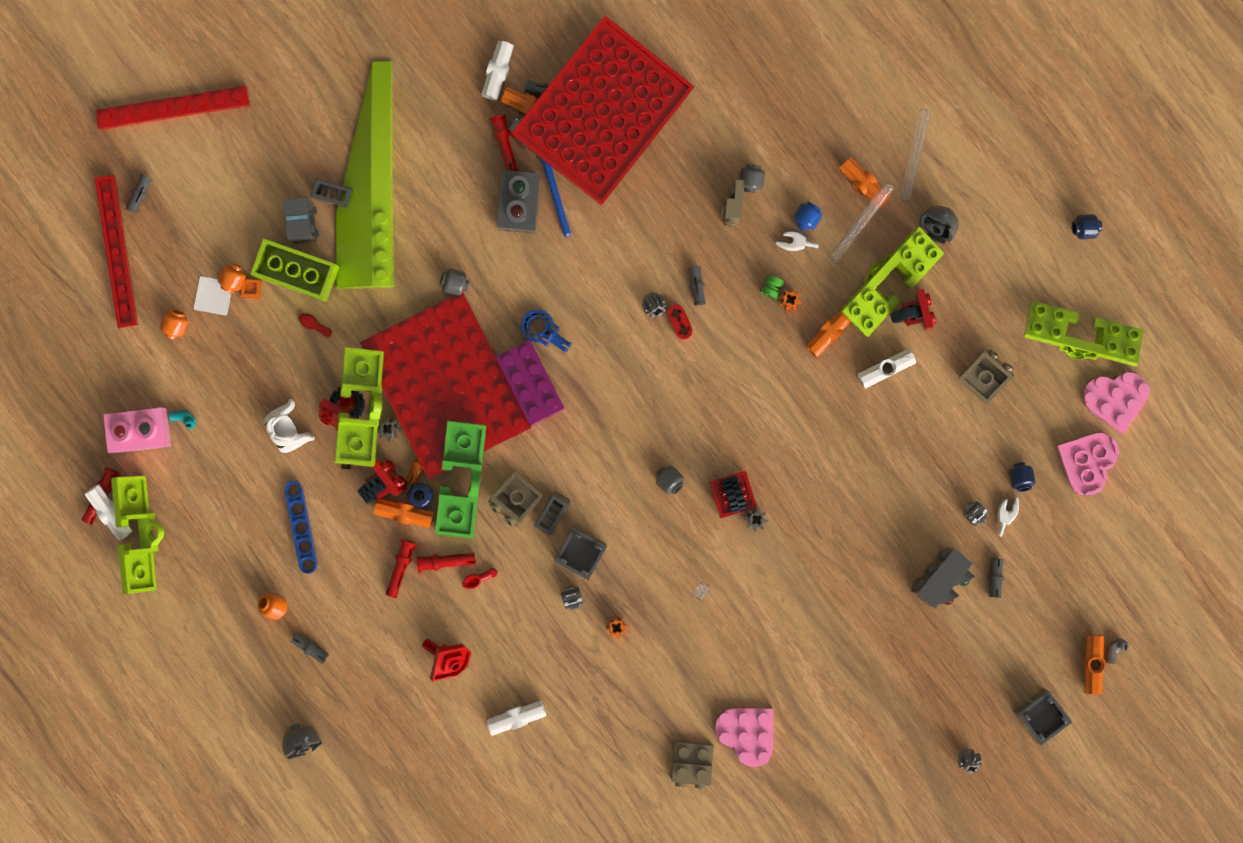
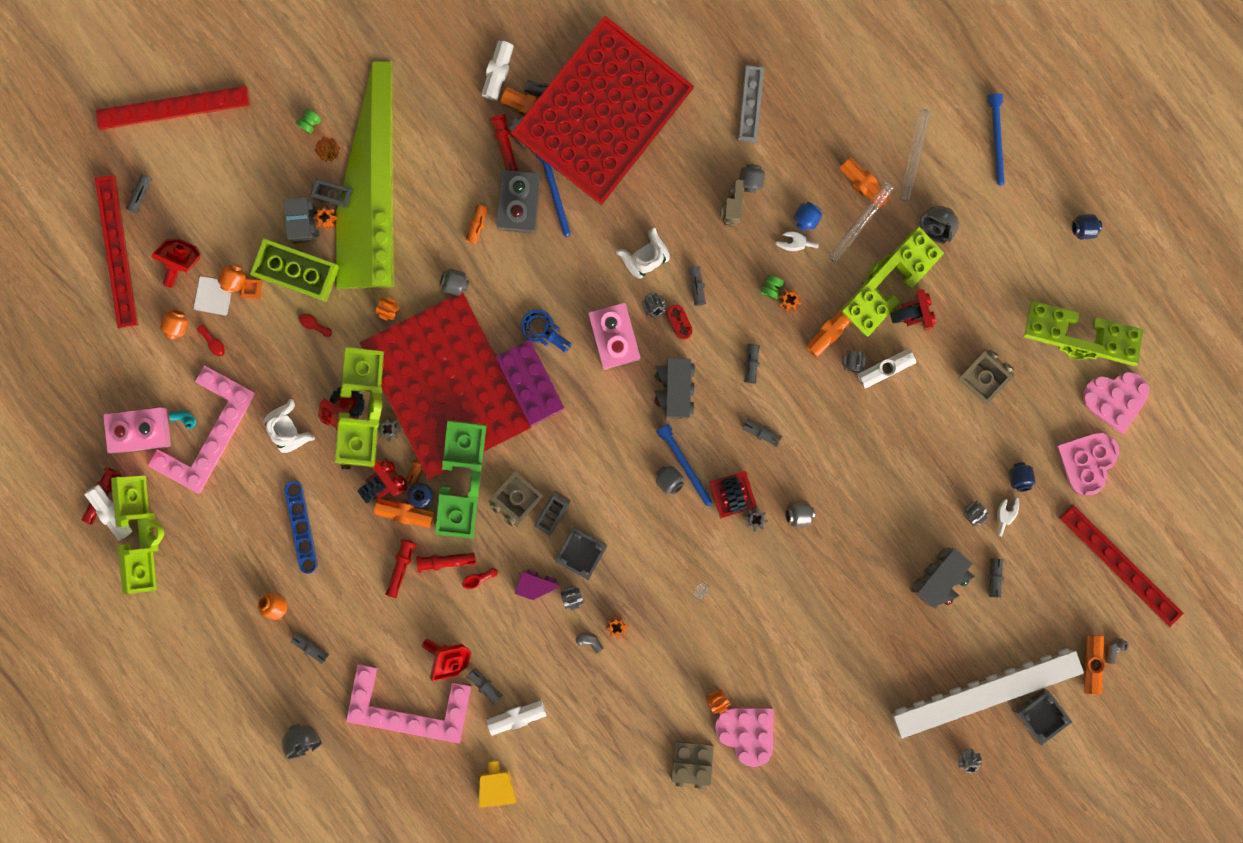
none -> bright pink plate [148,365,256,494]
none -> red piece [152,239,201,288]
none -> red piece [197,325,225,356]
none -> bright green wheel [296,108,322,135]
none -> orange gear [313,206,338,231]
none -> clear orange gear [314,137,340,162]
none -> bright pink plate [346,664,471,744]
none -> orange gear [375,296,400,321]
none -> orange pin [465,204,488,244]
none -> dark grey pin [467,668,502,704]
none -> yellow torso [479,760,517,808]
none -> magenta slope [515,569,559,600]
none -> flat silver arm [575,632,604,653]
none -> bright pink piece [588,303,641,370]
none -> white hair [616,227,670,279]
none -> dark grey piece [654,358,695,419]
none -> blue piece [656,423,712,506]
none -> orange gear [706,689,731,714]
none -> light grey tile [738,65,764,143]
none -> dark grey pin [742,419,782,447]
none -> dark grey pin [744,344,760,383]
none -> flat silver head [785,501,815,528]
none -> flat silver gear [841,350,866,372]
none -> white brick [891,648,1084,738]
none -> blue piece [987,94,1004,186]
none -> red tile [1059,505,1184,627]

